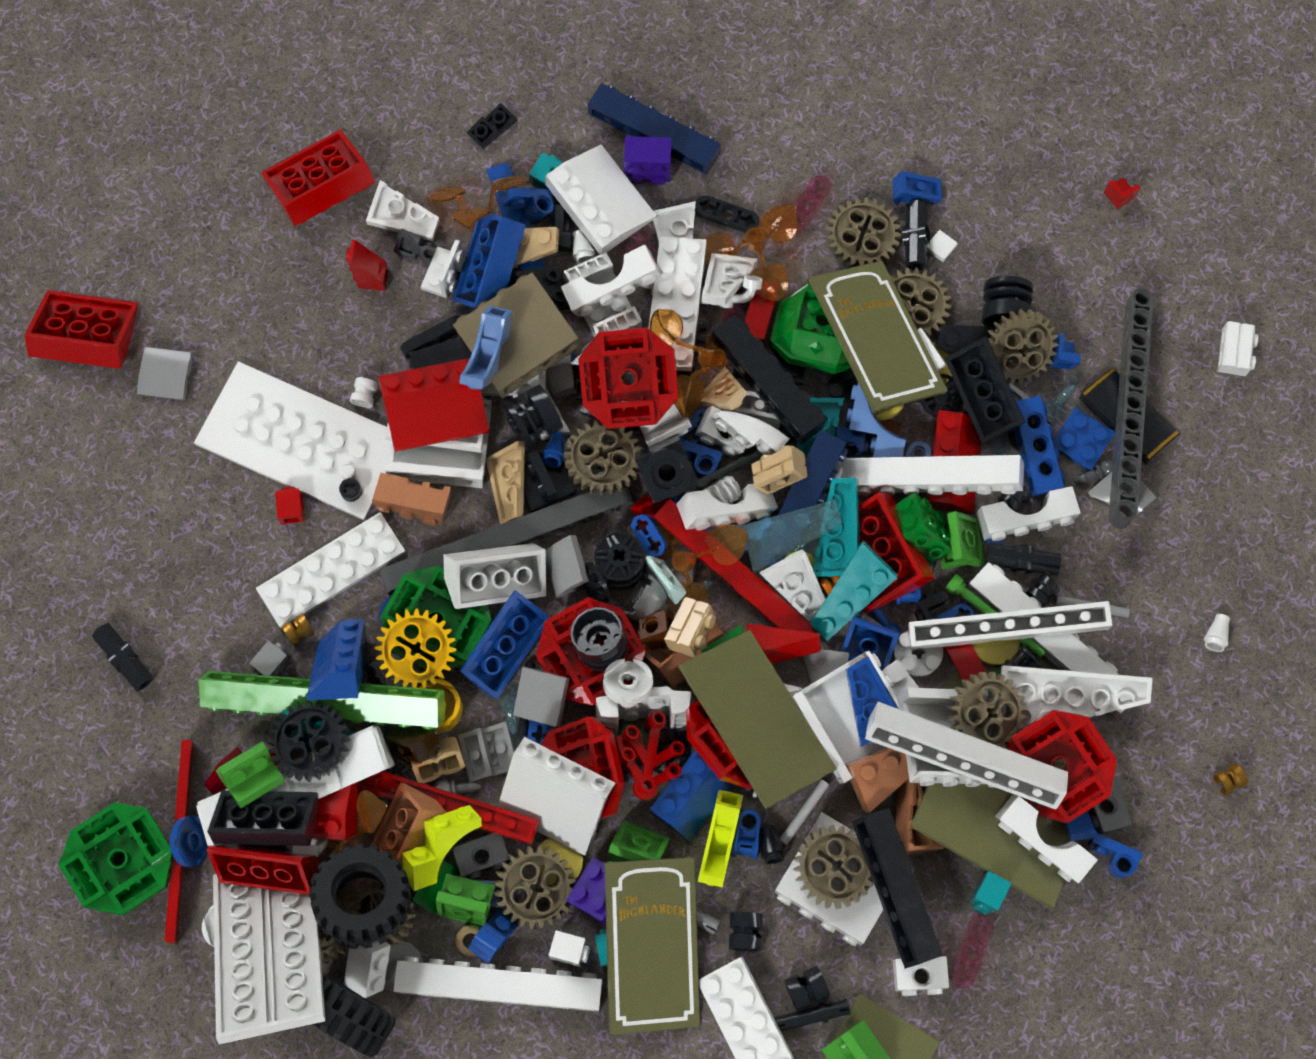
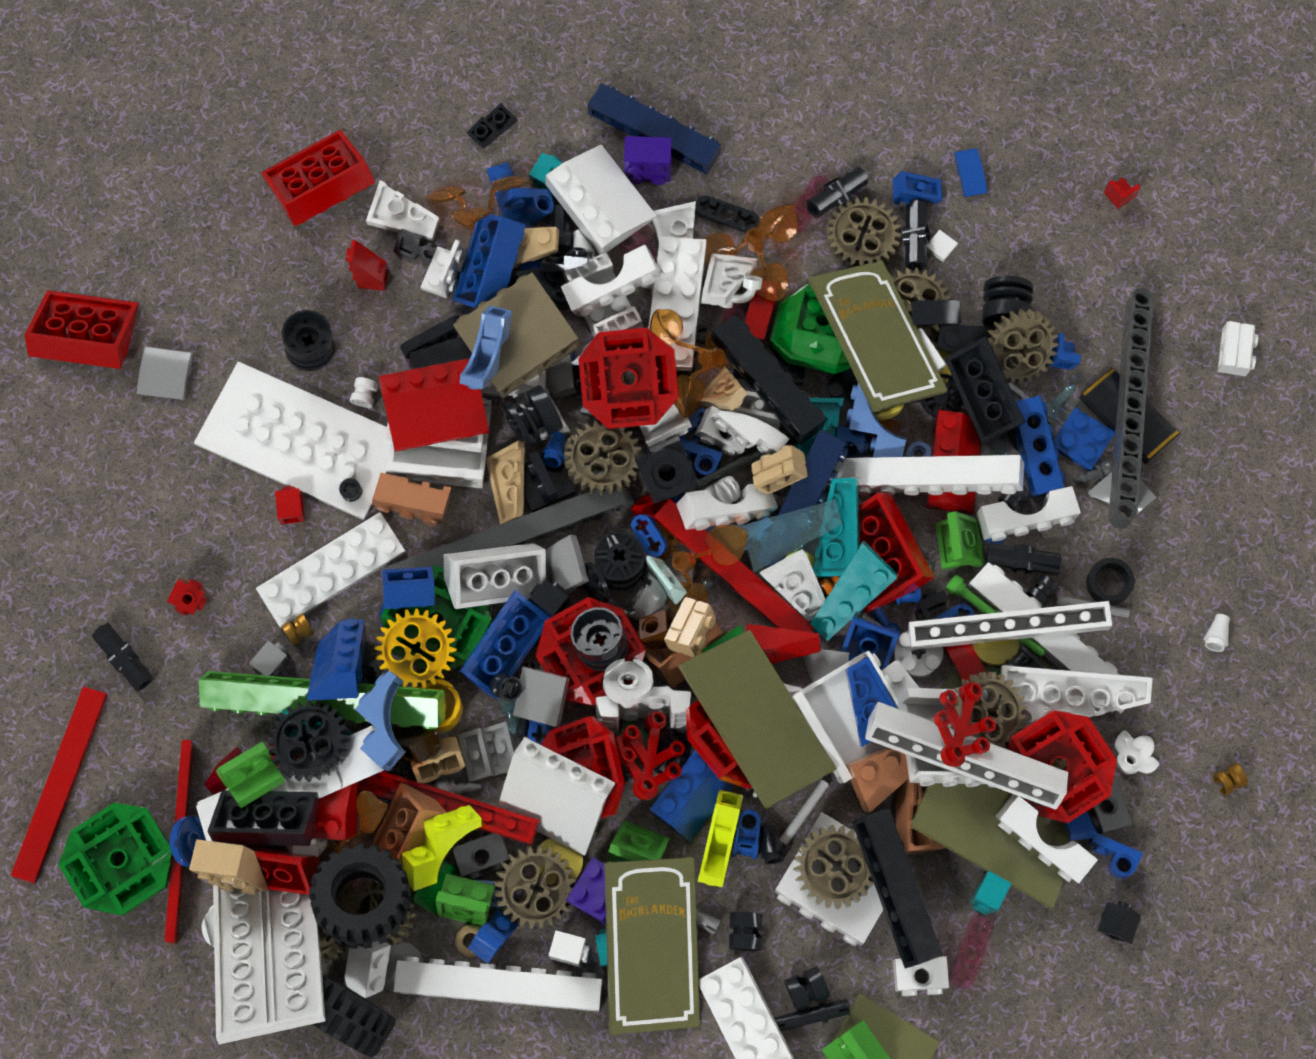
green brick [895,492,952,563] -> none
none -> red tile [10,687,108,884]
none -> red brick [167,577,208,616]
none -> tan slope [189,839,268,895]
none -> black wheel [281,310,335,371]
none -> medium blue arch [355,671,405,771]
none -> blue brick [382,567,435,609]
none -> black wheel [490,673,522,701]
none -> black brick [530,579,570,617]
none -> black slope [541,247,592,272]
none -> black piece [806,166,869,218]
none -> black slope [911,300,961,326]
none -> red plant [933,682,996,767]
none -> blue slope [954,148,988,197]
none -> black tyre [1086,557,1135,605]
none -> black brick [1098,901,1141,944]
none -> white plate [1115,730,1159,774]

